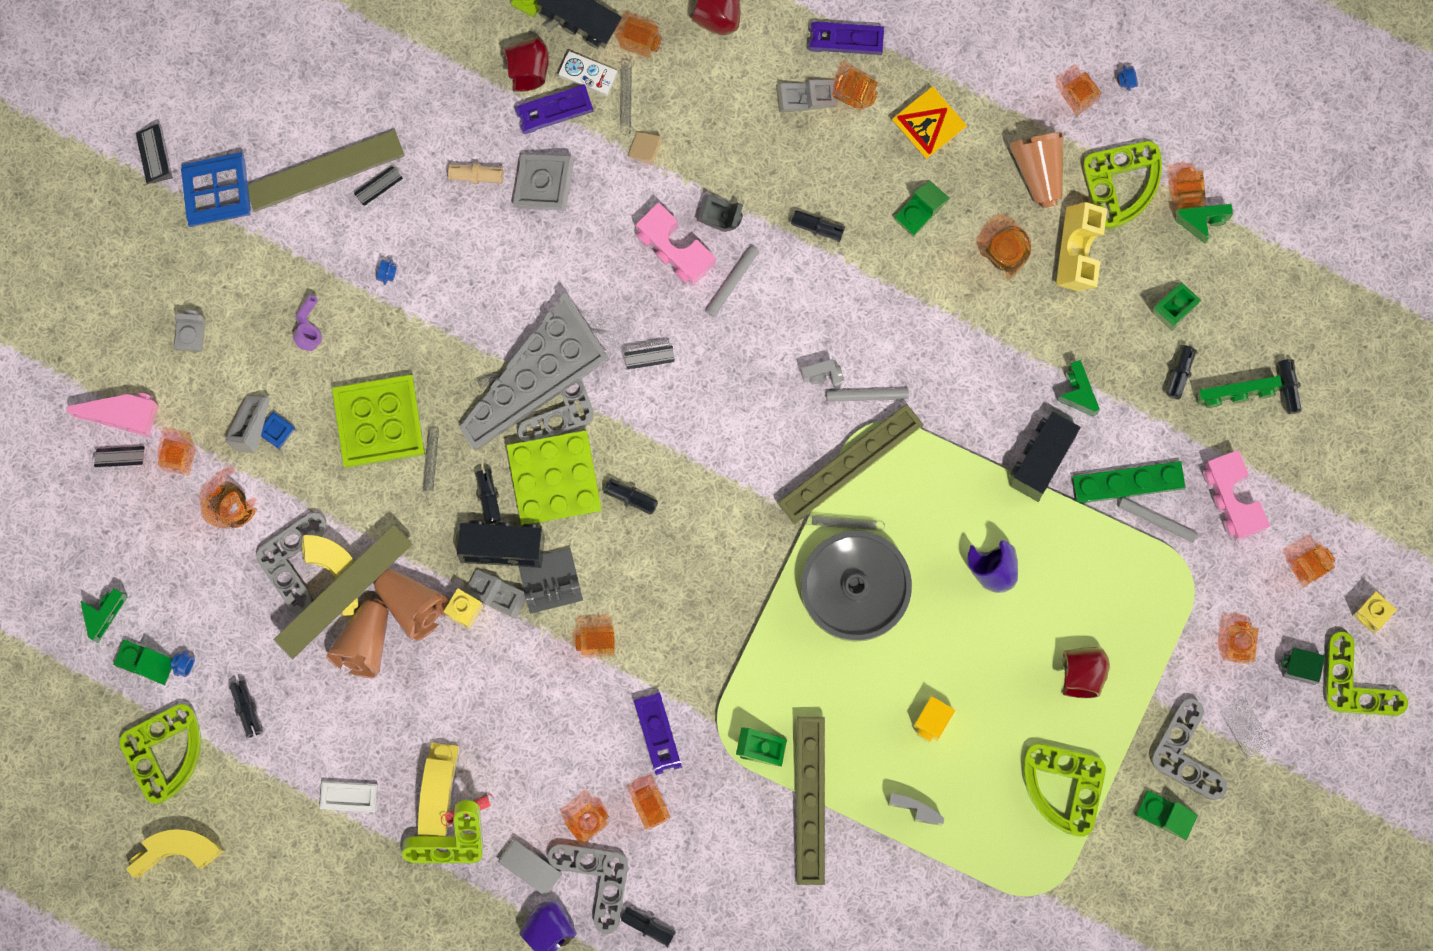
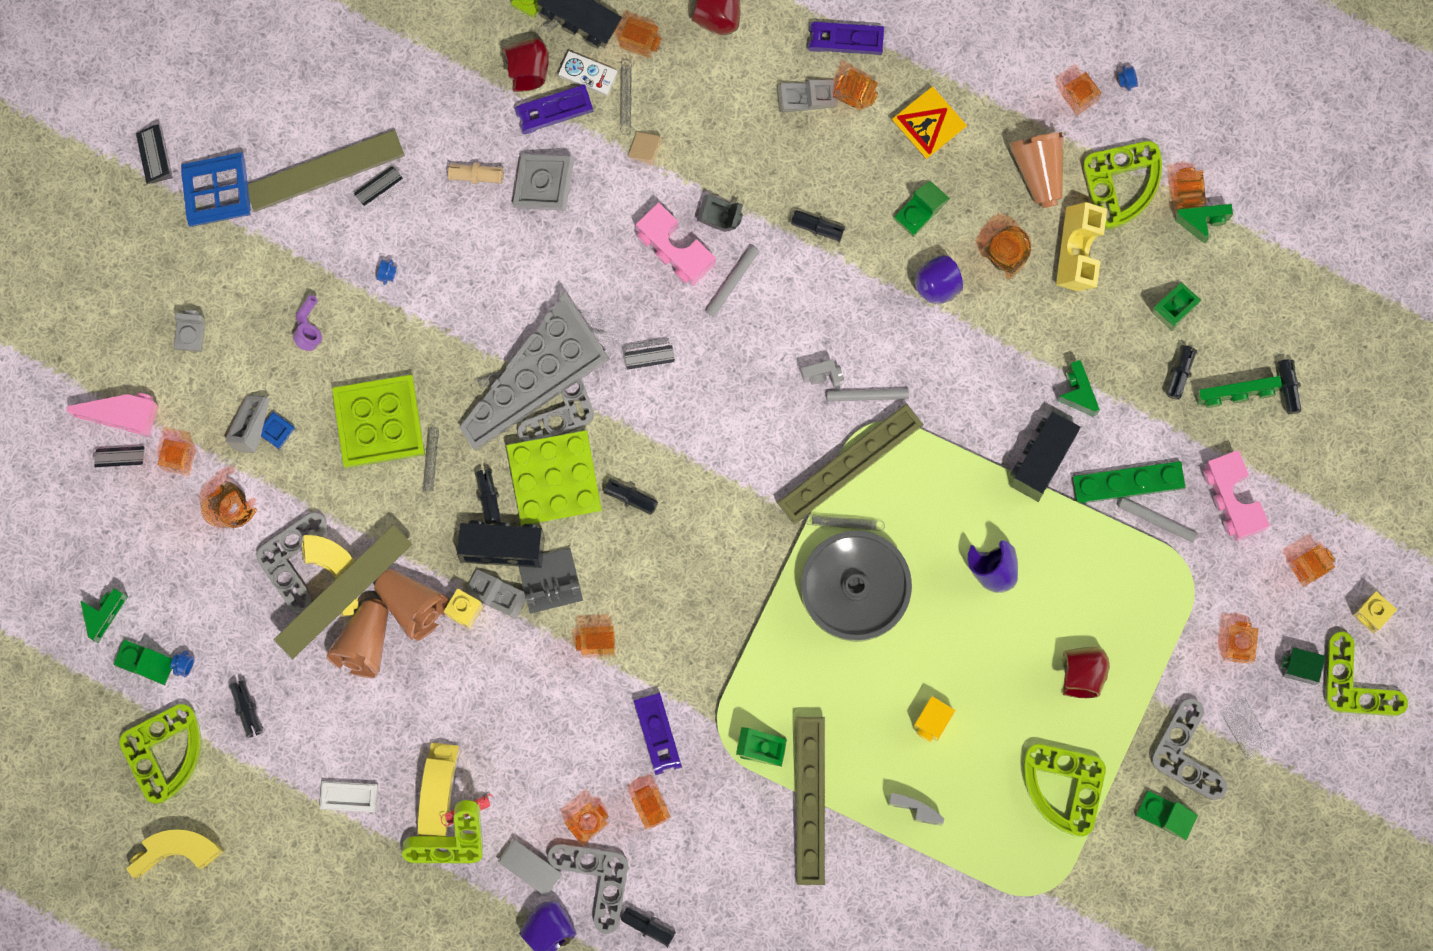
none -> dark purple piece [915,255,963,304]

